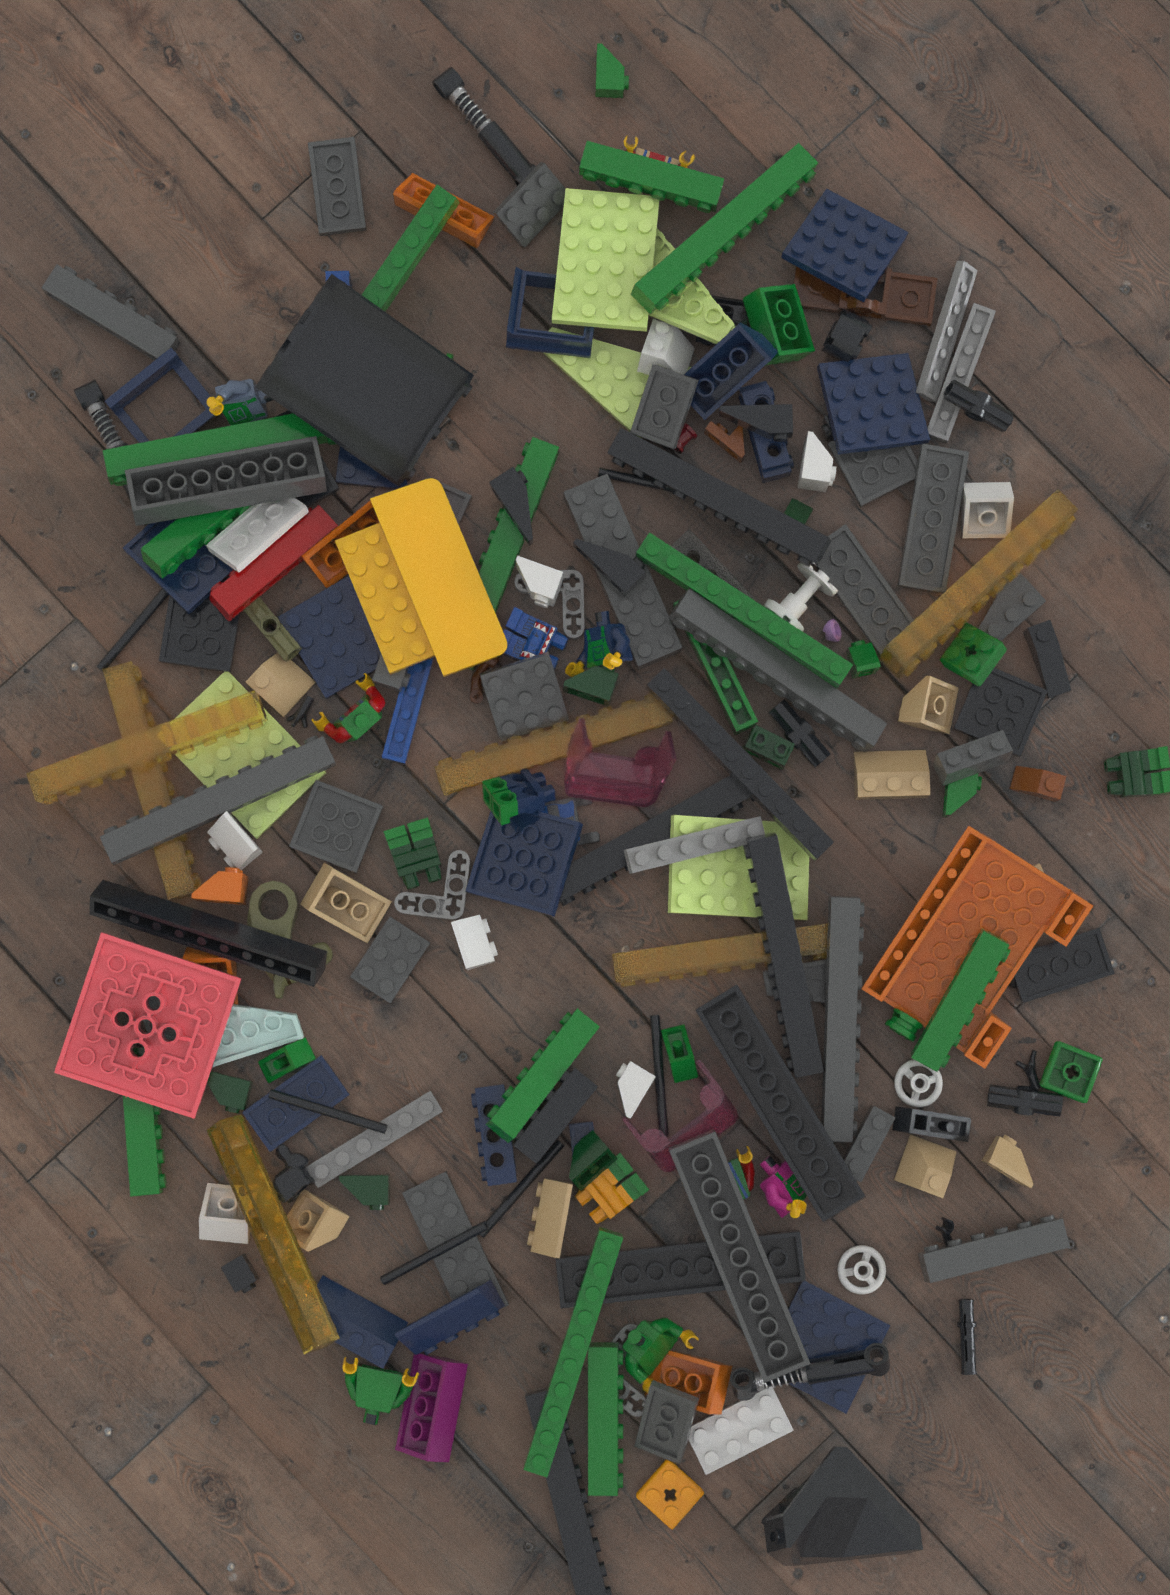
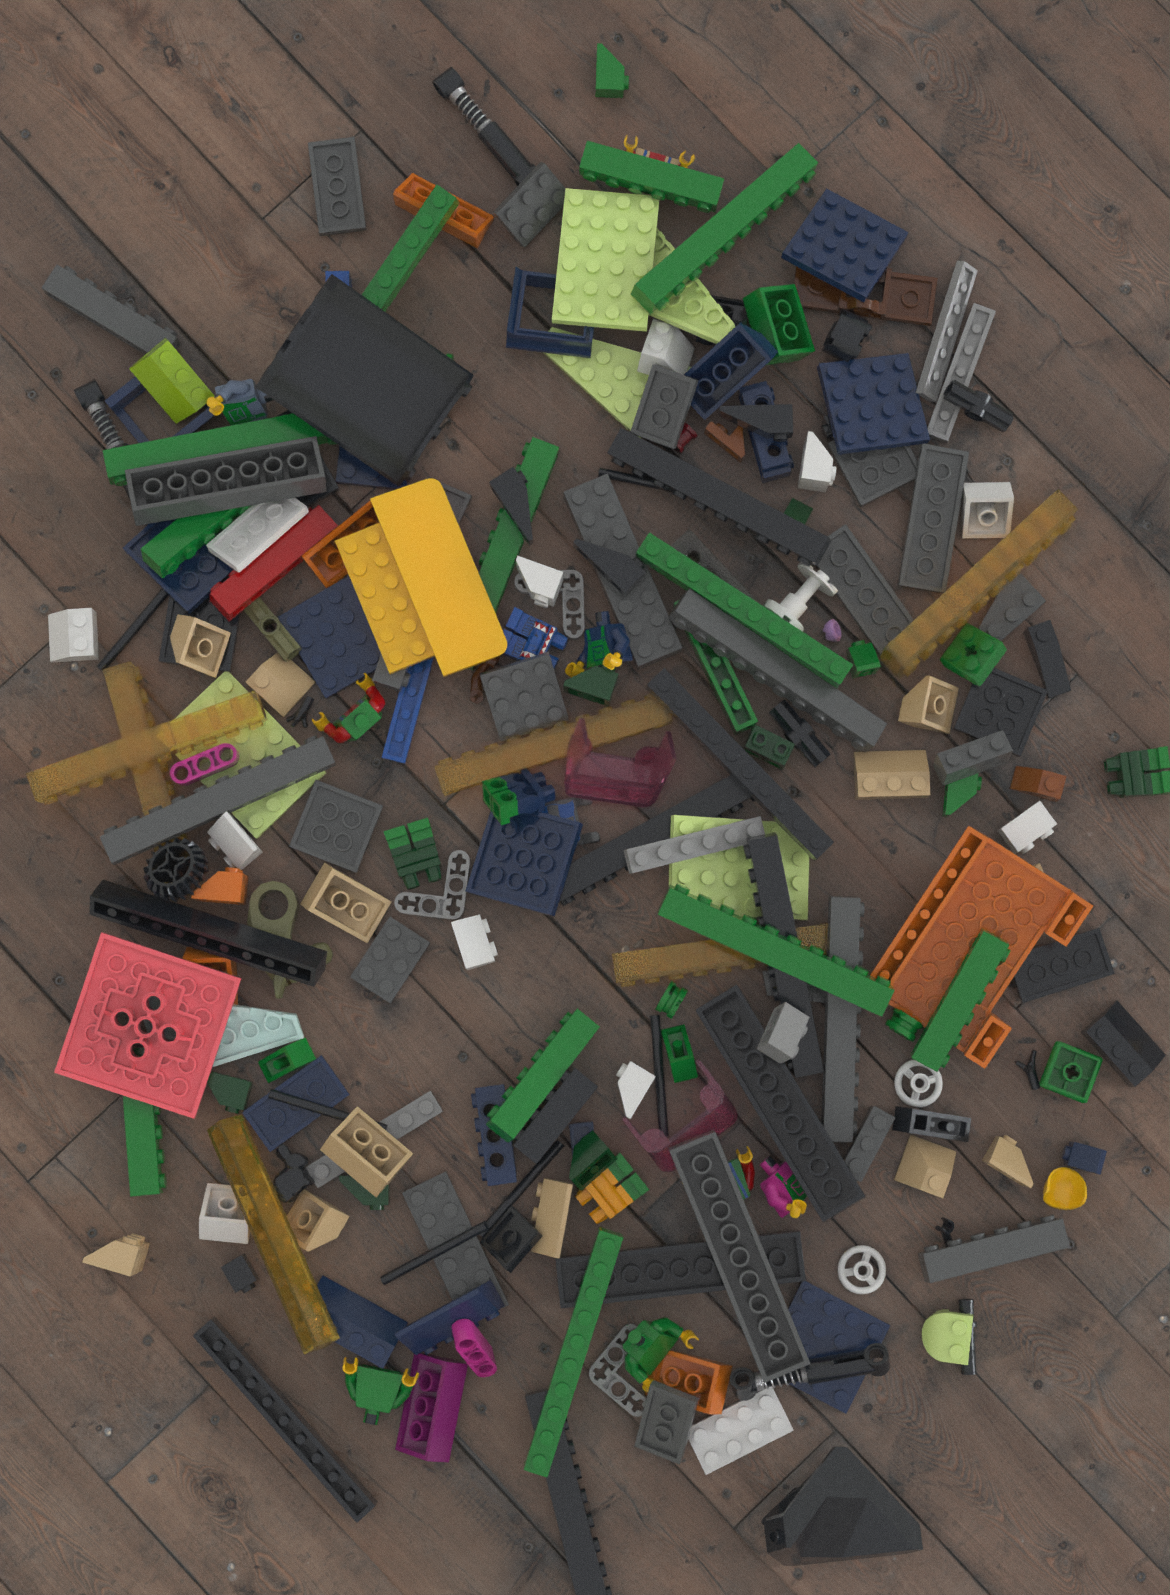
green brick [588,1342,624,1496] -> none
light orange brick [636,1459,704,1529] -> none
black piece [987,1084,1063,1117] -> none
none -> white slope [48,608,99,663]
none -> tan slope [83,1233,150,1276]
none -> lime slope [129,338,215,424]
none -> black gear [143,838,209,902]
none -> tan slope [170,615,231,678]
none -> dark pink beam [170,743,240,786]
none -> black brick [193,1317,377,1523]
none -> tan slope [320,1106,413,1197]
none -> dark pink beam [451,1319,497,1377]
none -> black tile [480,1205,543,1273]
none -> green wheel [655,980,688,1019]
none -> green brick [658,883,895,1017]
none -> light grey brick [757,1002,810,1064]
none -> yellowish green slope [922,1309,973,1365]
none -> white brick [998,801,1057,854]
none -> yellow helmet [1043,1167,1087,1210]
none -> dark blue slope [1062,1141,1107,1175]
none -> black slope [1081,1000,1166,1087]

